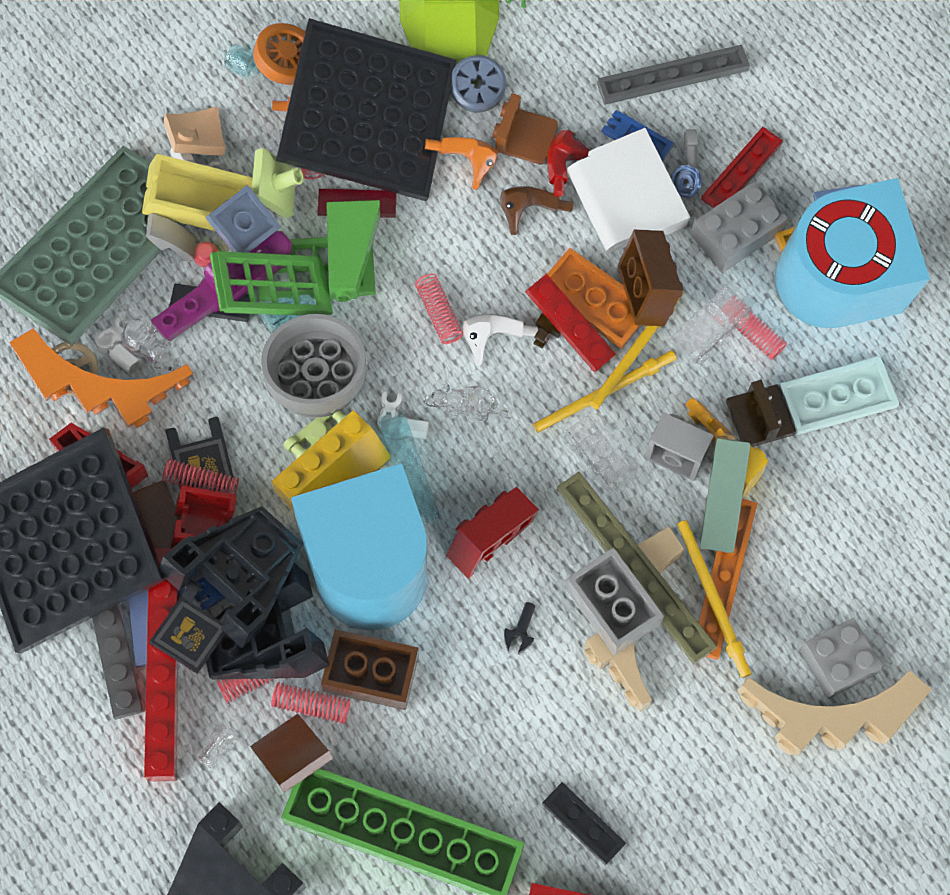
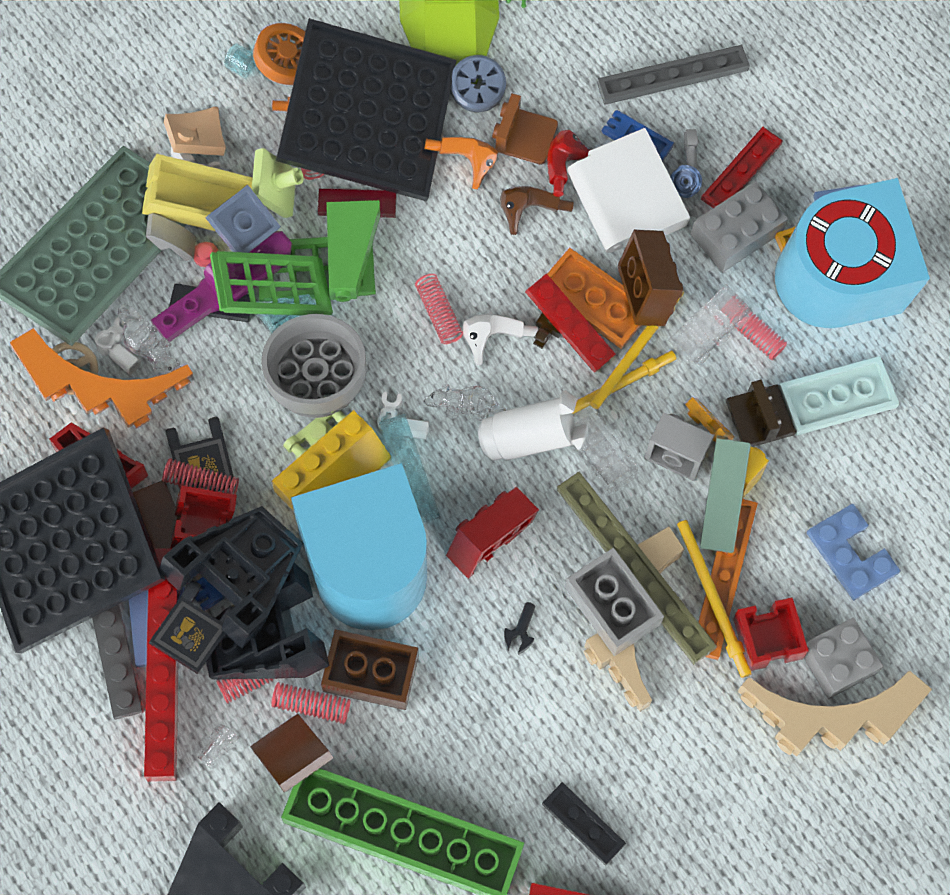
none -> white piece [478,390,588,461]
none -> red piece [733,597,808,671]
none -> medium blue plate [806,503,900,601]

